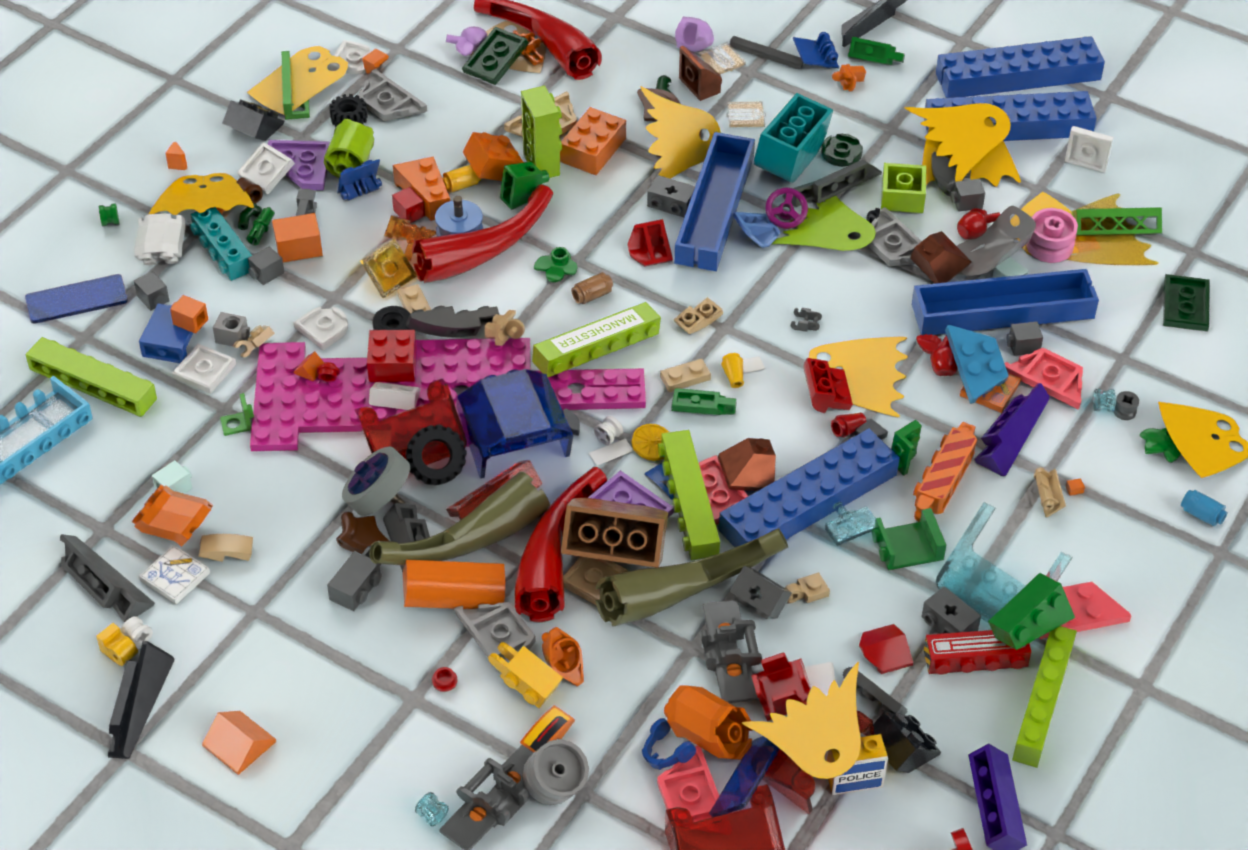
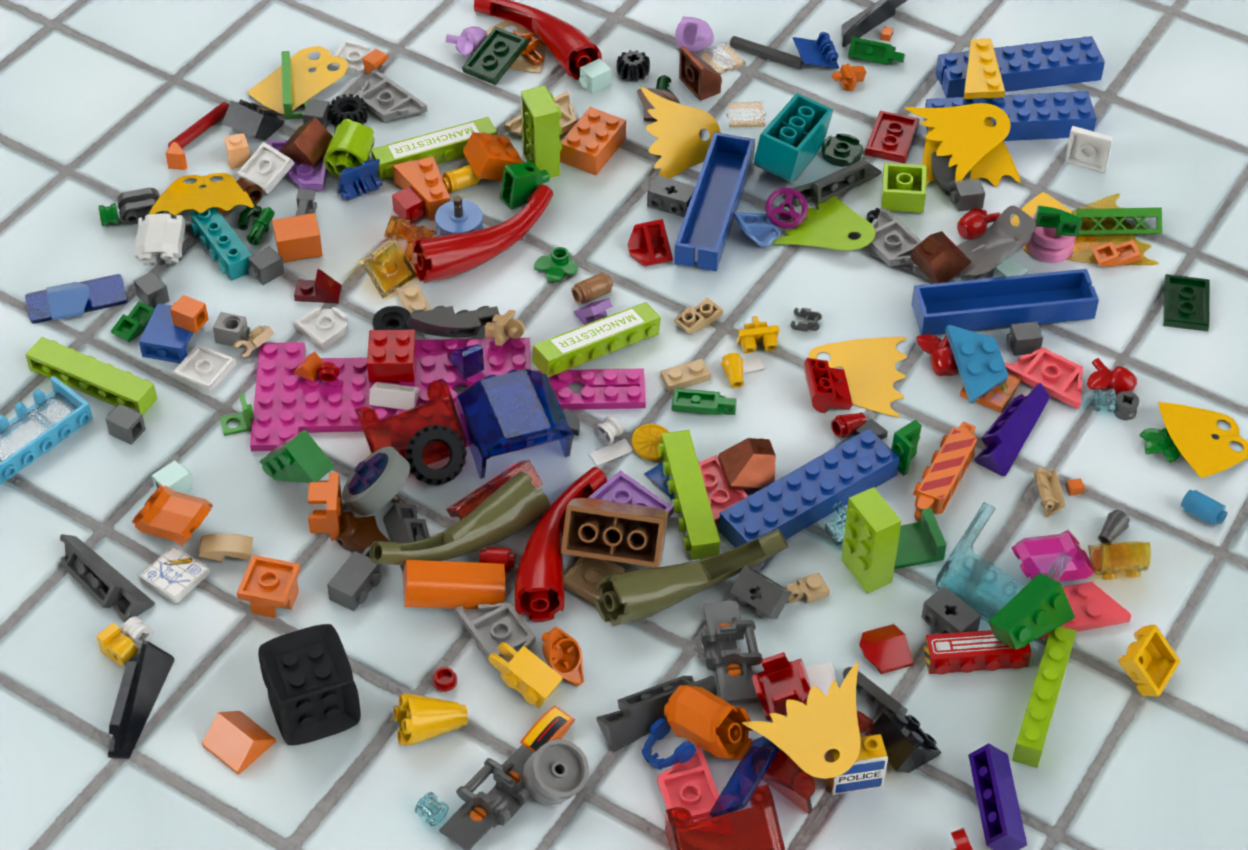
none -> medium blue slope [46,282,90,321]
none -> dark grey brick [106,404,146,445]
none -> green slope [110,301,155,342]
none -> dark grey brick [117,188,164,225]
none -> red axle [168,102,229,149]
none -> light nougat brick [224,133,250,169]
none -> orange panel [237,555,301,618]
none -> black piece [258,624,361,745]
none -> green wedge [259,430,335,483]
none -> copper slope [279,117,333,167]
none -> dark red slope [294,269,342,304]
none -> dark grey brick [302,99,331,128]
none -> orange panel [308,472,343,541]
none -> lime brick [371,117,498,180]
none -> yellow cone [393,693,468,746]
none -> clear blue slope [447,344,484,379]
none -> red brick [479,547,516,572]
none -> medium lavender slope [573,298,613,325]
none -> light aqua brick [579,58,612,94]
none -> dark grey wedge [596,676,717,752]
none -> black gear [616,50,650,82]
none -> yellow hips [736,316,779,354]
none -> lime brick [841,487,901,594]
none -> red tile [865,110,920,164]
none -> orange piece [880,26,893,42]
none -> yellow wing [964,38,1005,99]
none -> dark pink brick [1011,529,1095,582]
none -> green slope [1034,206,1082,237]
none -> red piece [1087,358,1137,395]
none -> clear yellow brick [1088,541,1151,580]
none -> orange slope [1091,240,1142,267]
none -> dark grey cone [1098,510,1130,545]
none -> yellow brick [1118,624,1180,697]

